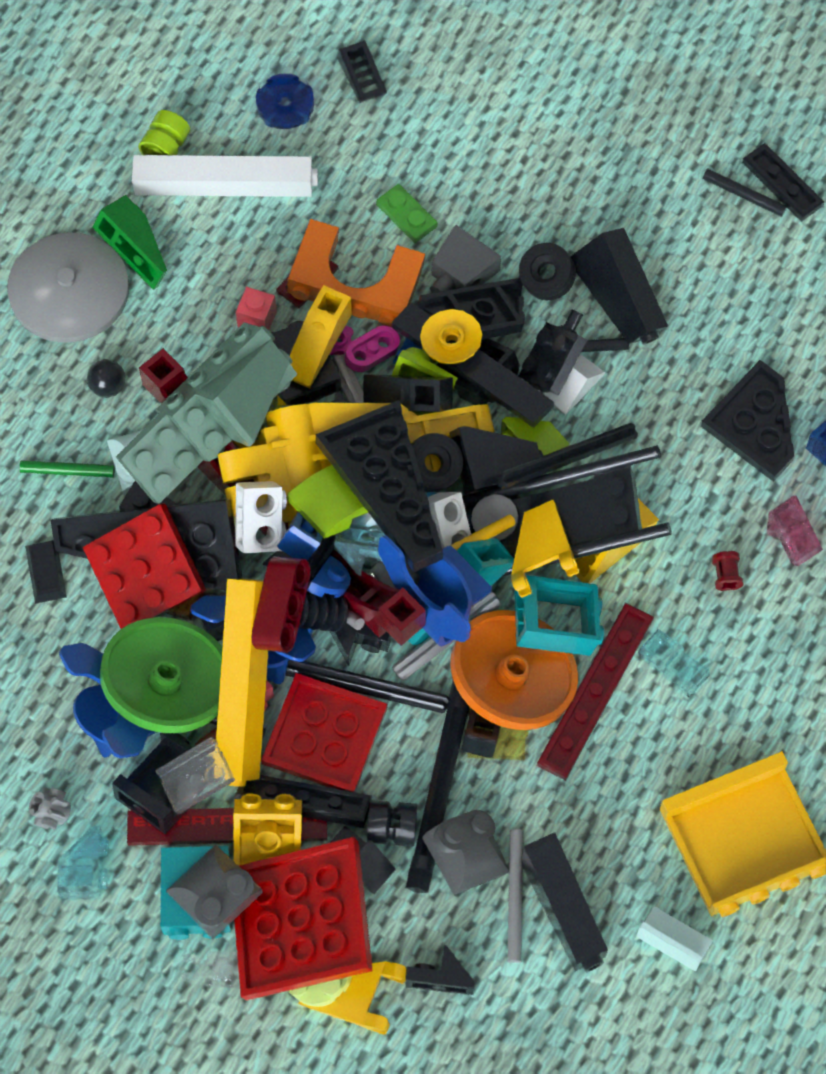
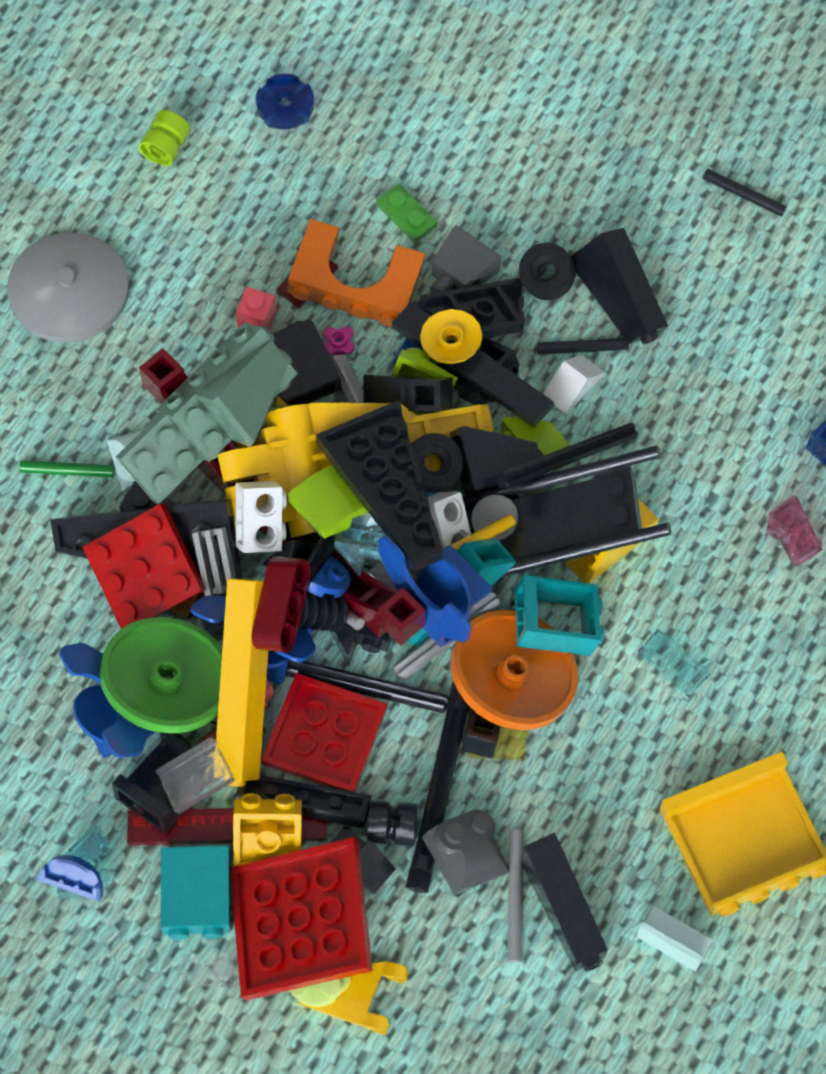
black tile [25,540,67,604] -> none
light grey gear [29,787,71,829] -> none
black piece [87,359,126,398] -> none
green slope [92,195,167,290] -> none
white brick [132,155,318,197] -> none
dark grey slope [166,845,262,940] -> none
blue slope [277,511,323,560] -> none
yellow slope [290,285,352,389] -> none
black slope [337,41,387,103] -> none
dark pink plate [344,326,400,372] -> none
black slope [405,945,475,995] -> none
yellow flag [511,500,580,598] -> none
black plate [518,309,587,396] -> none
dark red tile [537,603,654,781] -> none
black plate [701,360,794,482] -> none
dark red bush [712,551,744,591] -> none
black tile [742,143,824,222] -> none
none -> plate [36,855,103,901]
none -> light grey tile [192,527,236,596]

